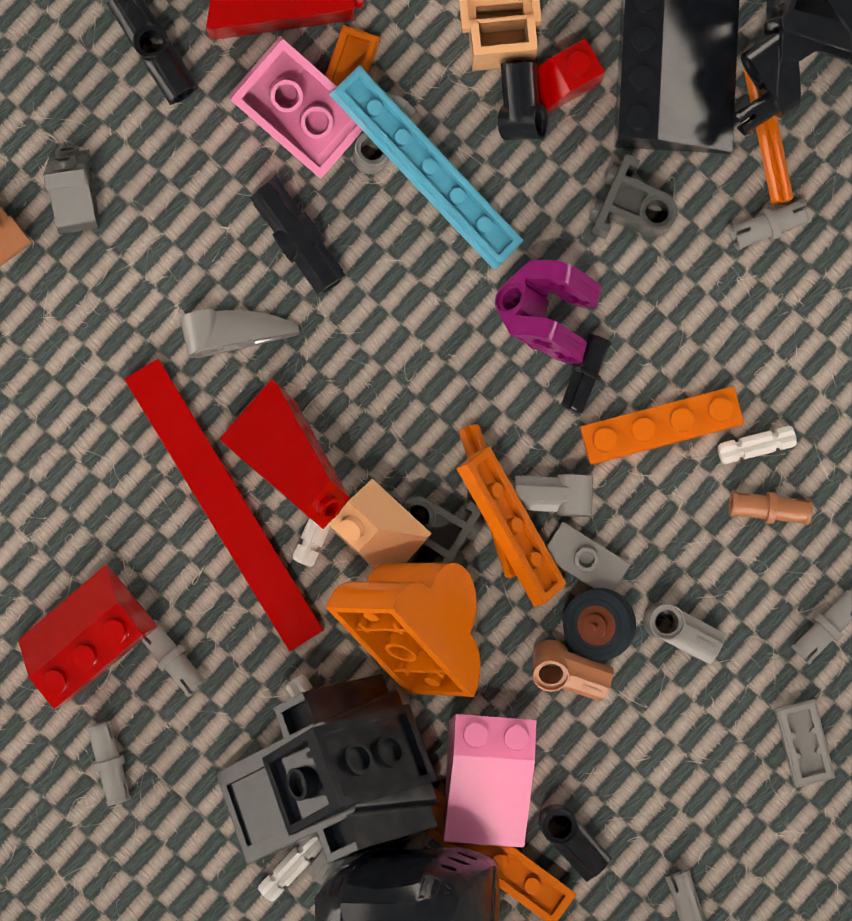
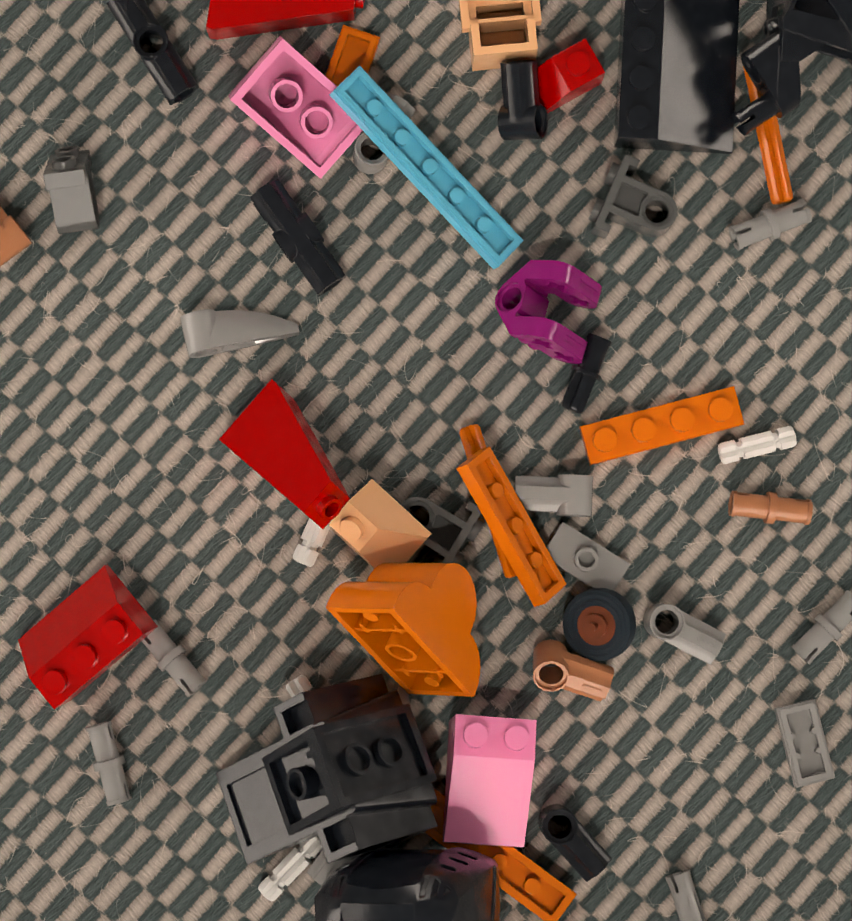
red tile [124,359,324,652] -> none

